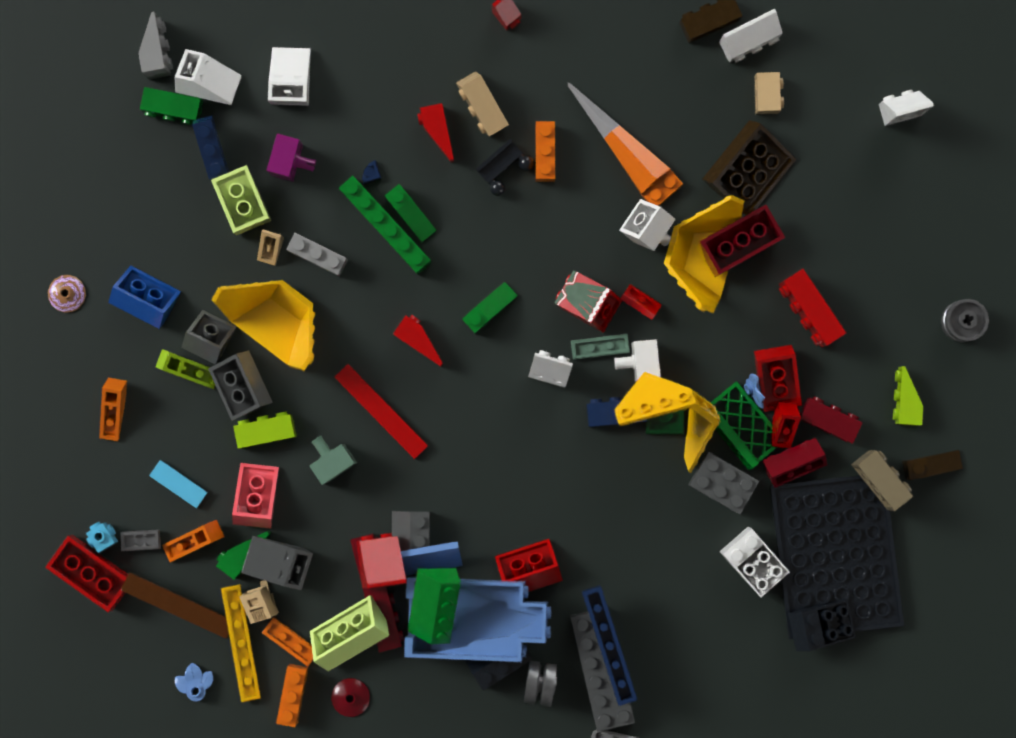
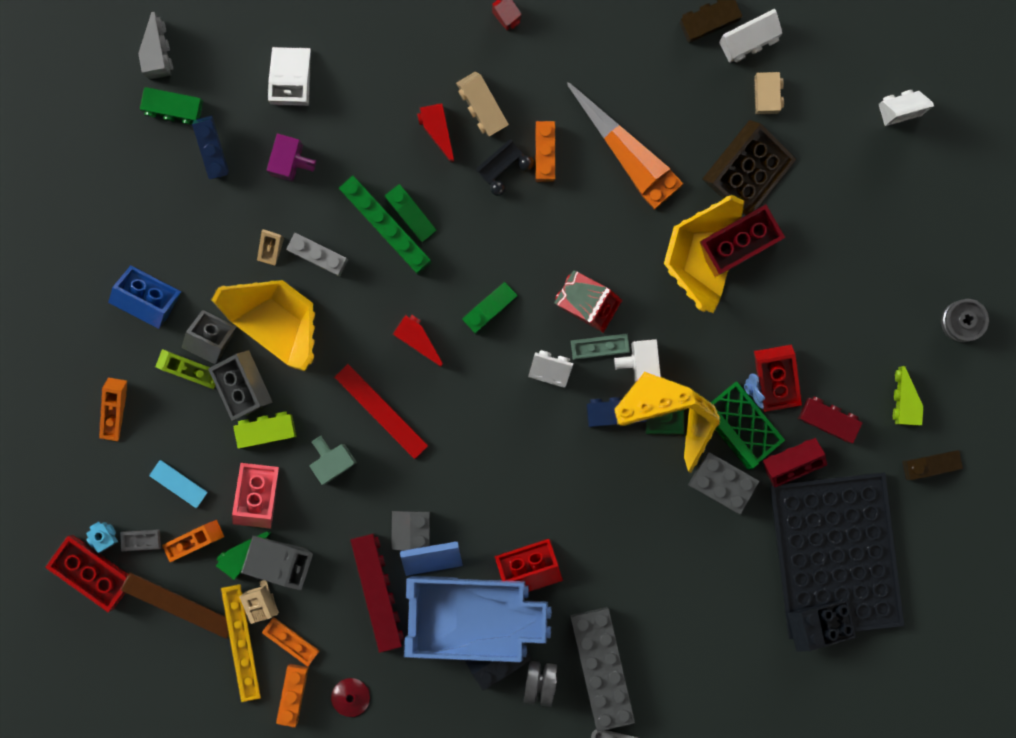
dish [48,275,86,313] -> none
white slope [175,49,241,105] -> none
medium blue plate [175,663,213,702] -> none
yellowish green slope [211,165,272,236] -> none
yellowish green slope [310,595,389,671] -> none
slope [357,533,406,588] -> none
dark blue tile [362,160,382,184] -> none
green slope [408,568,461,644] -> none
dark blue brick [582,585,637,706] -> none
white brick [619,199,675,251] -> none
red plate [620,284,661,320] -> none
white slope [720,527,789,597] -> none
red slope [771,402,801,448] -> none
red brick [779,269,846,348] -> none
dark tan brick [851,450,913,511] -> none

